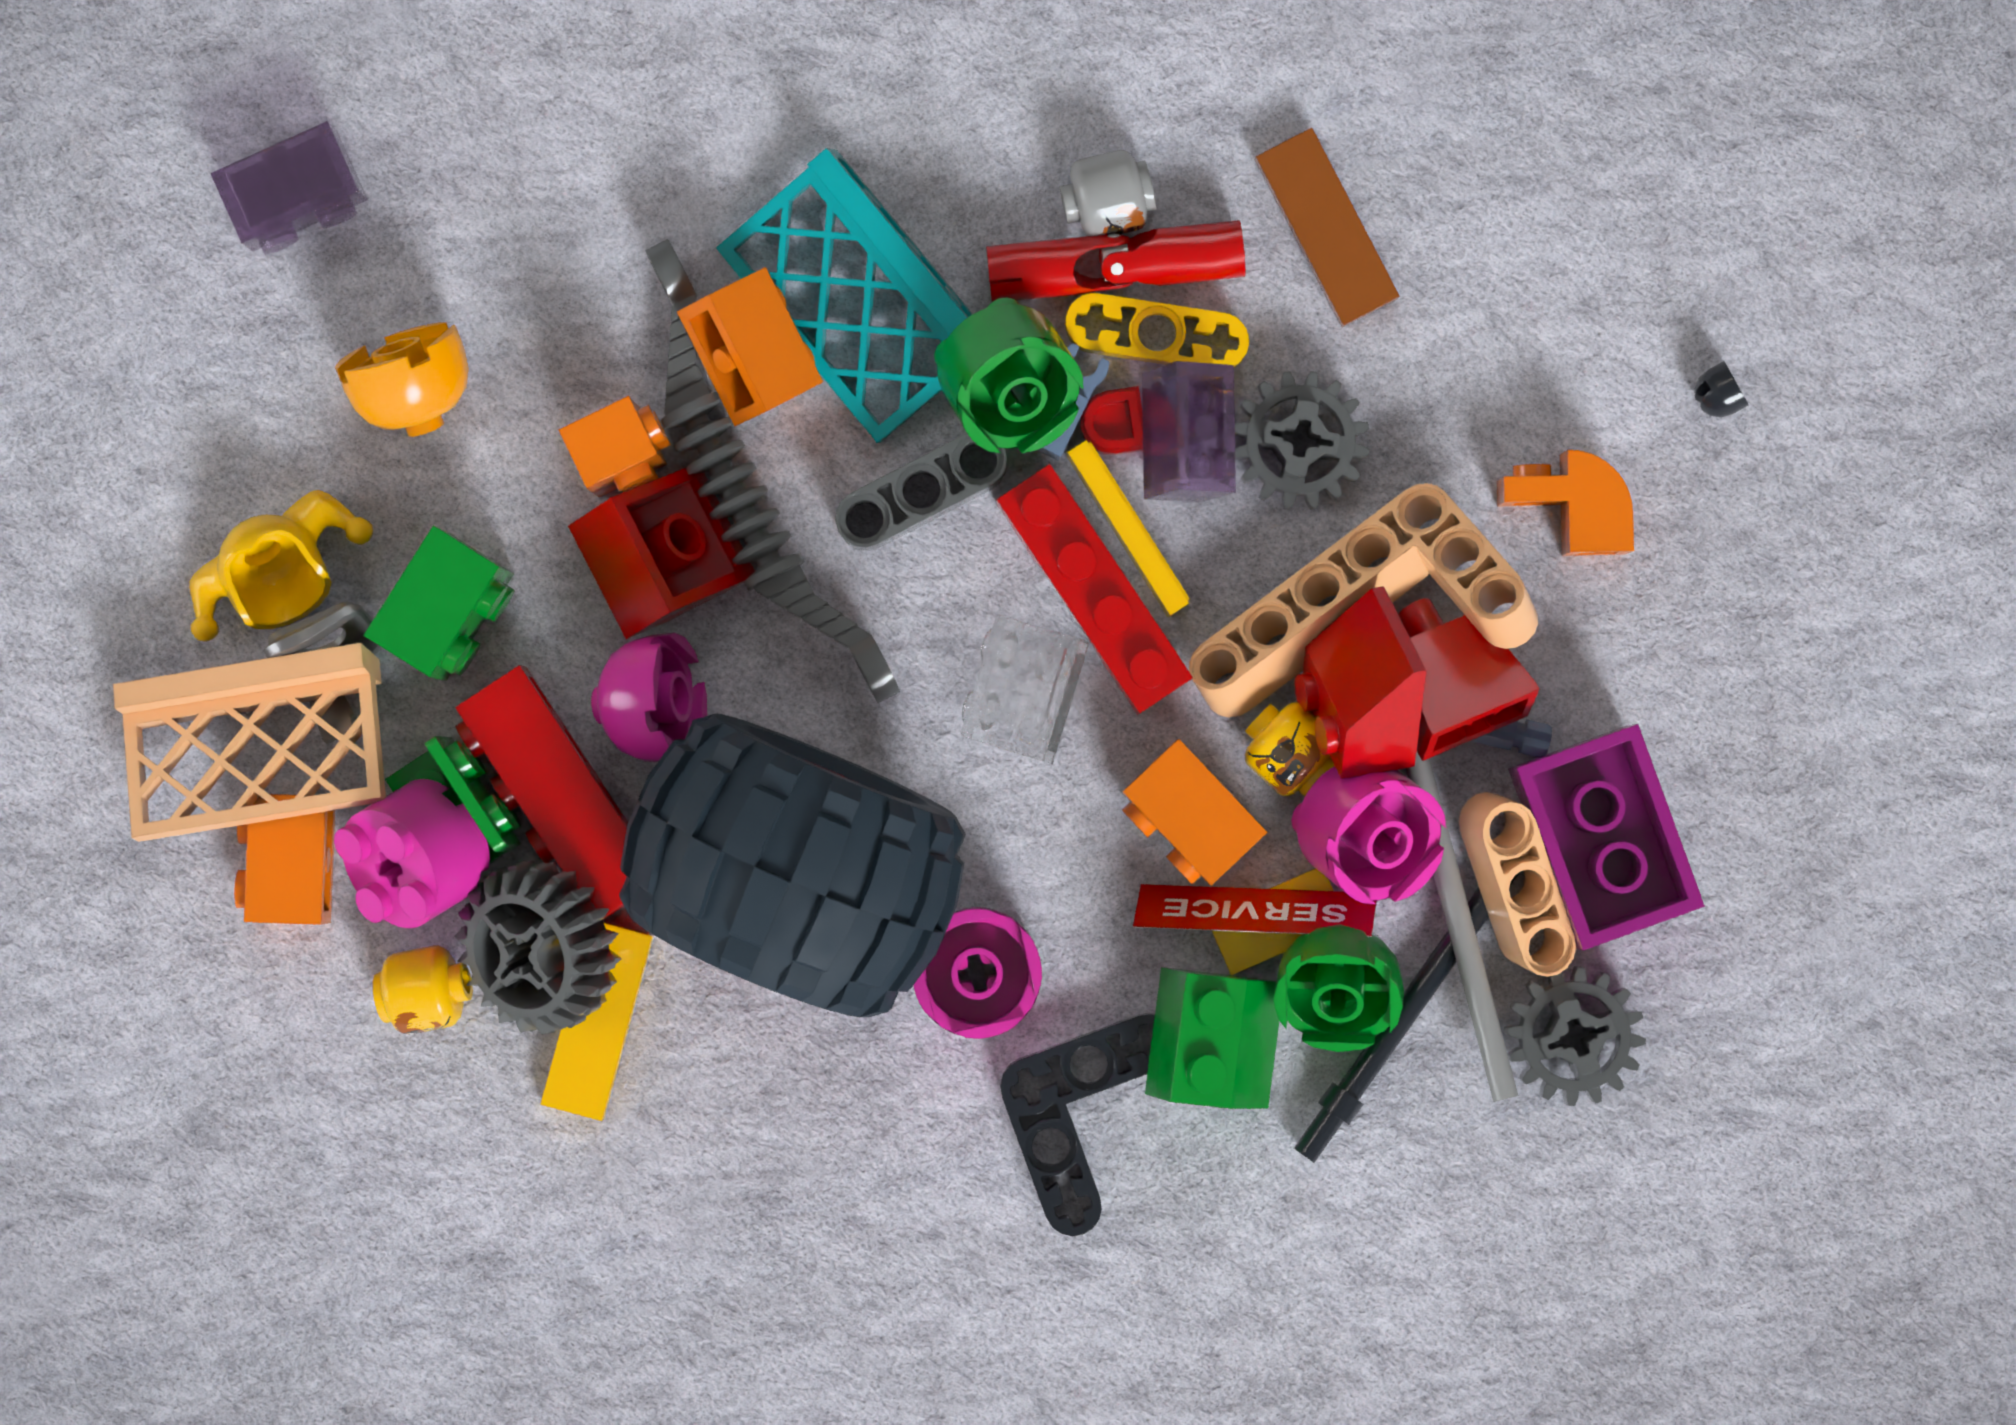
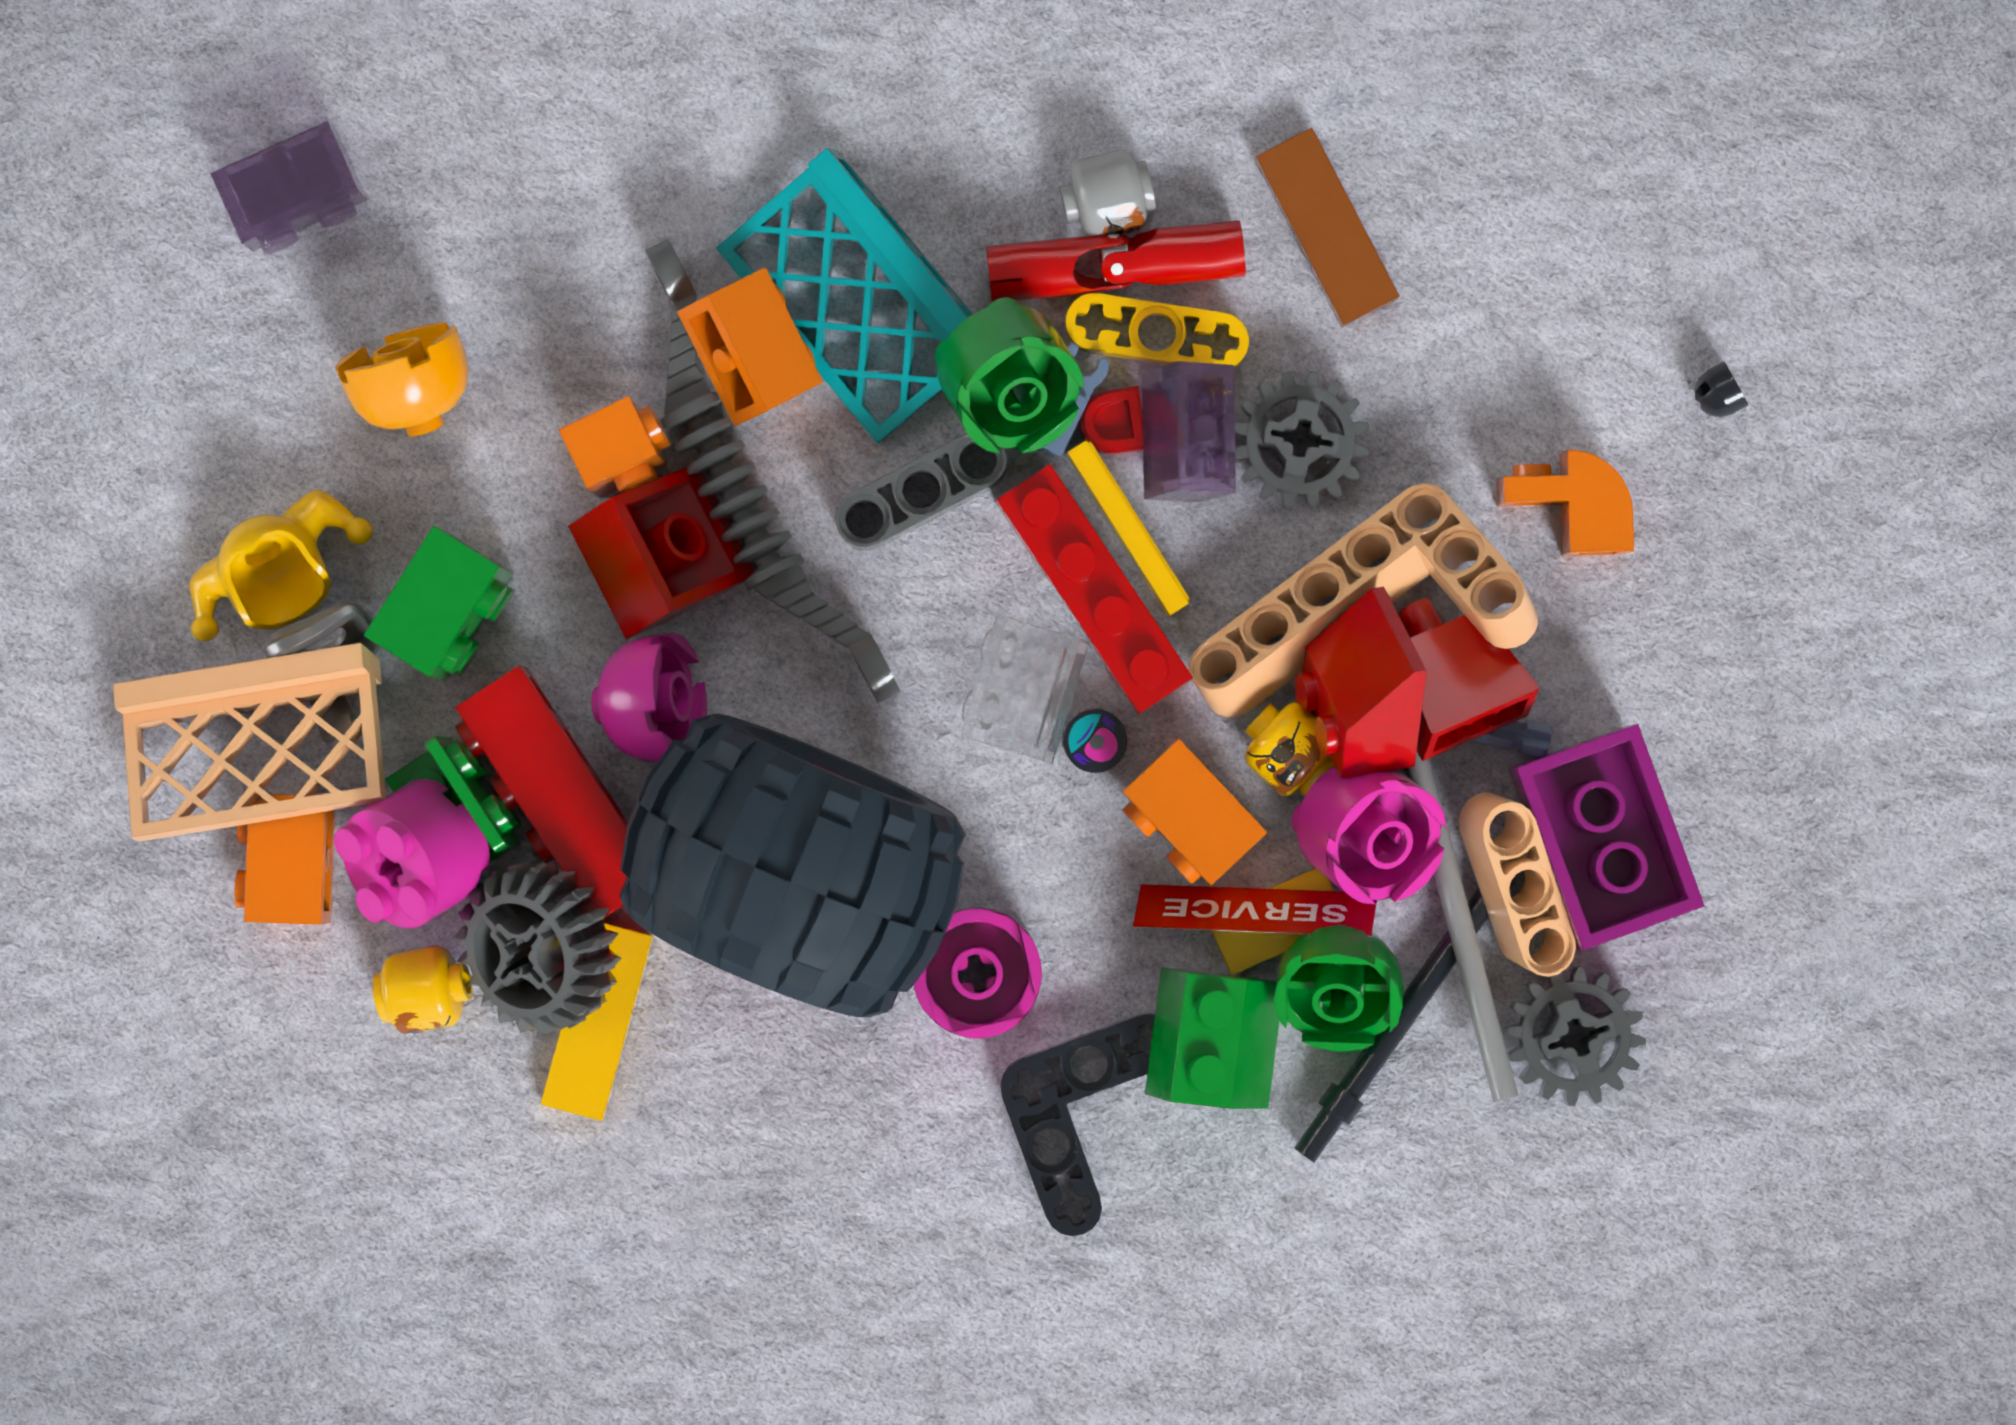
none -> tile [1063,709,1127,773]

